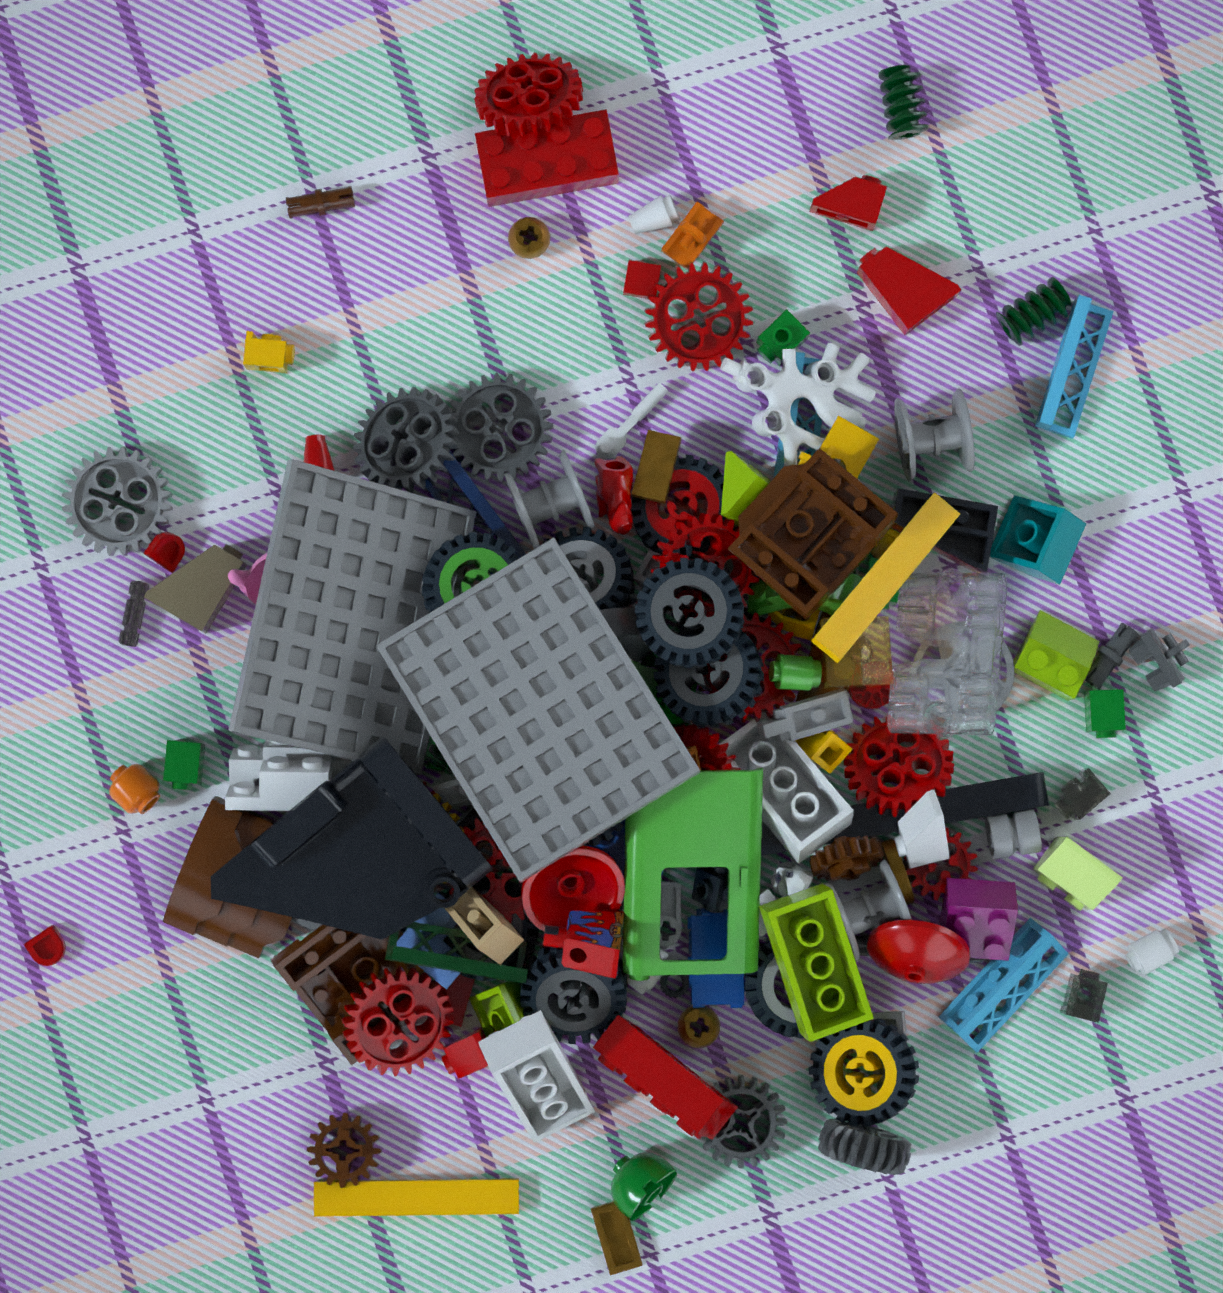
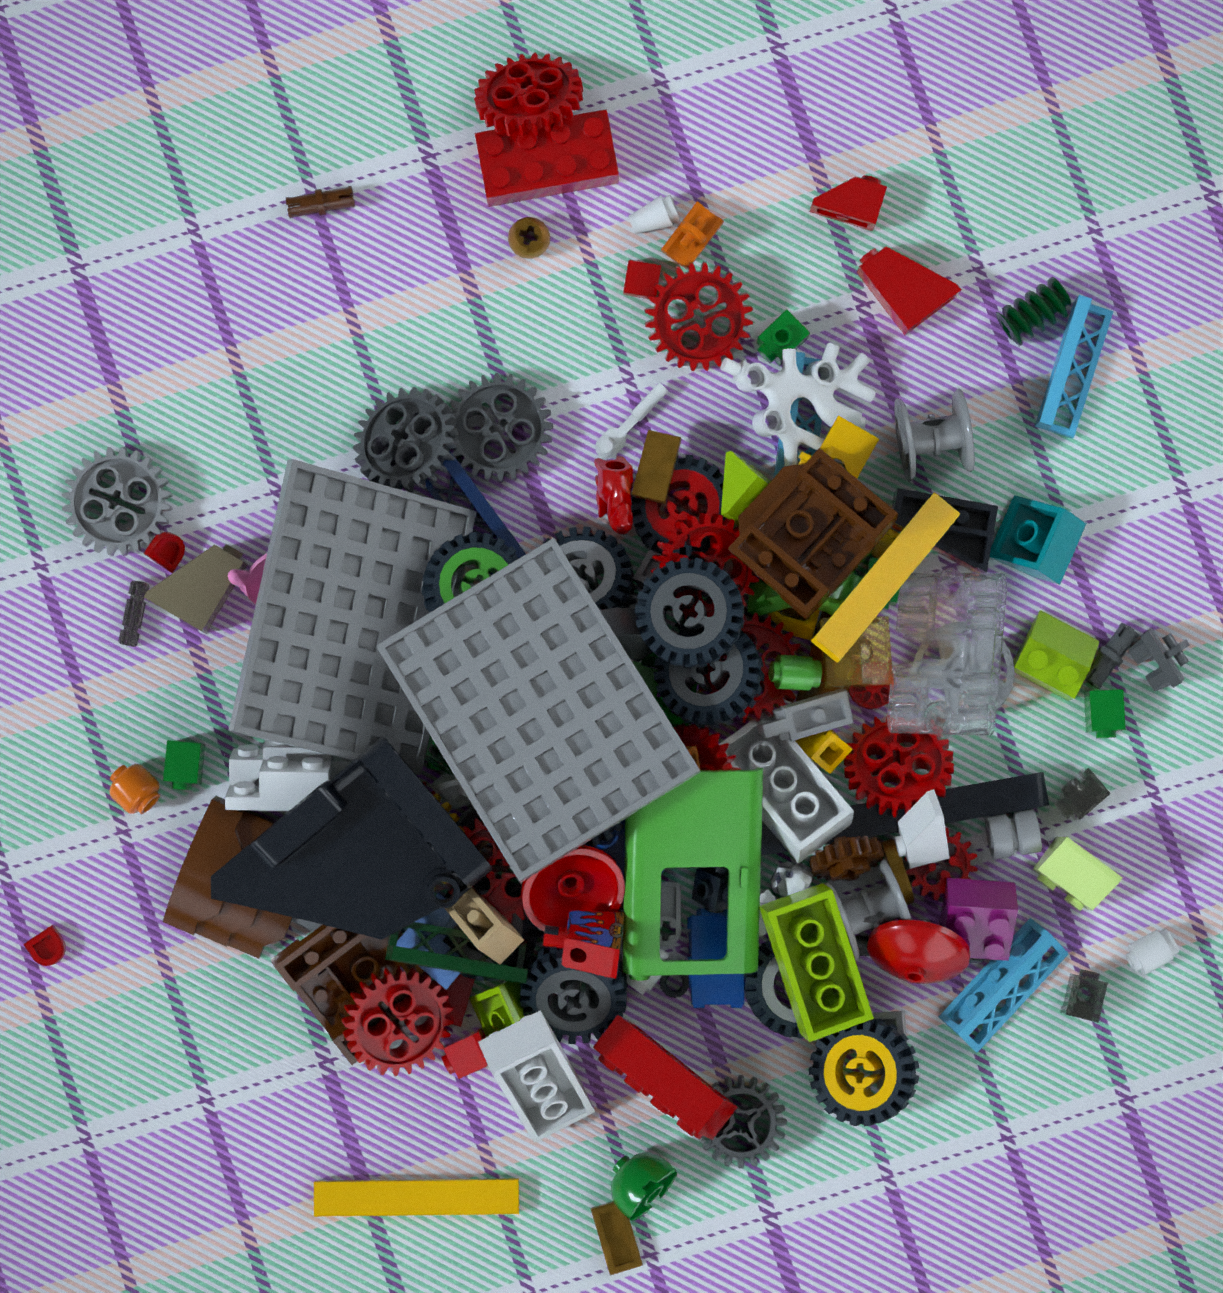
yellow brick [243,331,295,373] -> none
red cone [303,434,335,471] -> none
reddish brown gear [307,1113,382,1188] -> none
light grey piece [504,450,595,549] -> none
pearl gold piece [677,1006,721,1048] -> none
dark grey gear [818,1119,912,1175] -> none
dark green piece [878,65,929,140] -> none

